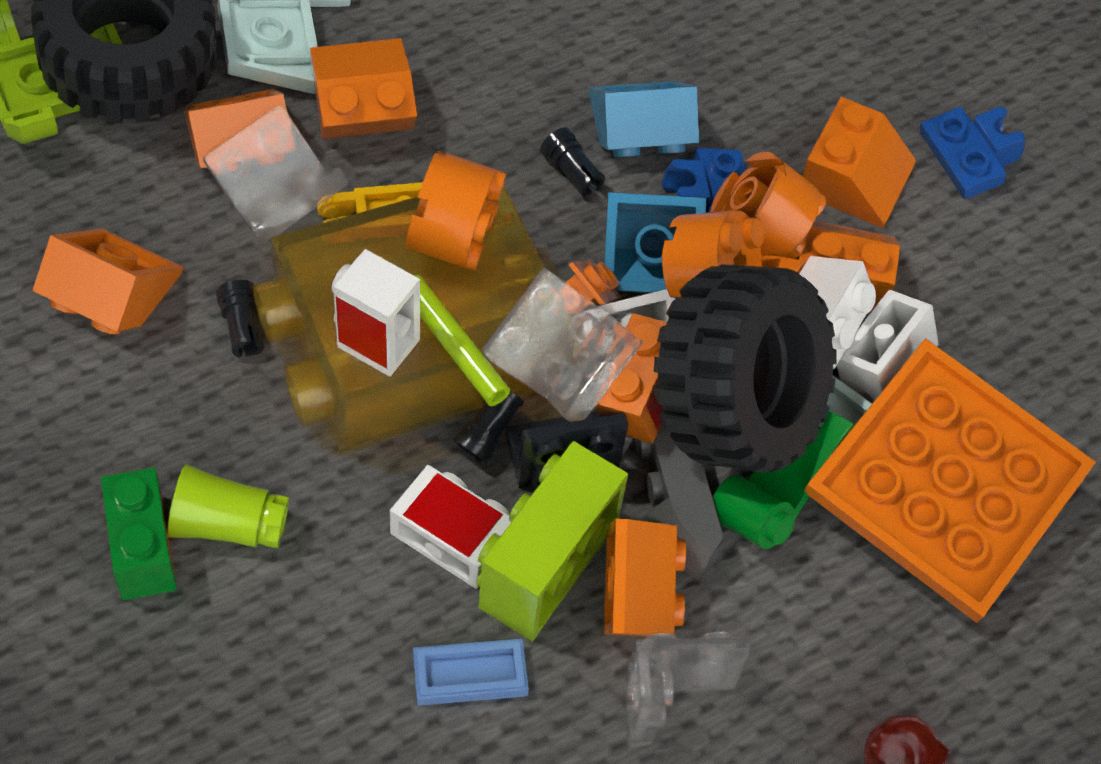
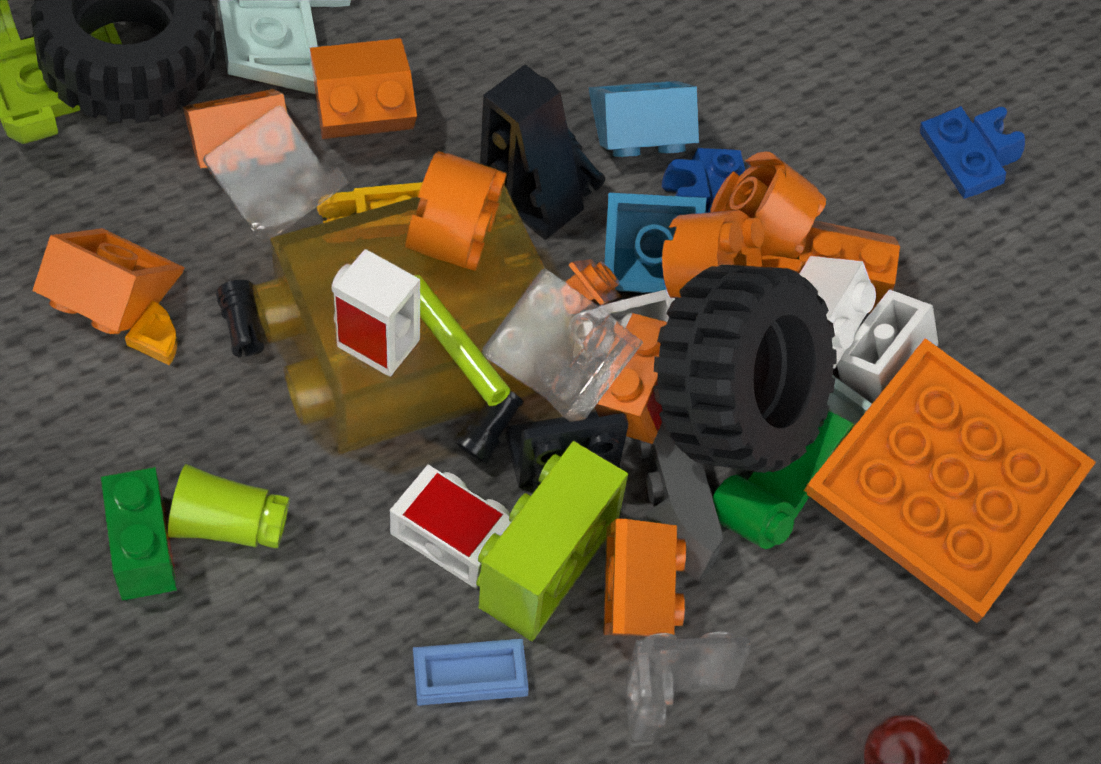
orange slope [803,97,916,228] -> none
none -> light orange tile [125,301,177,365]
none -> black wedge [480,64,584,240]

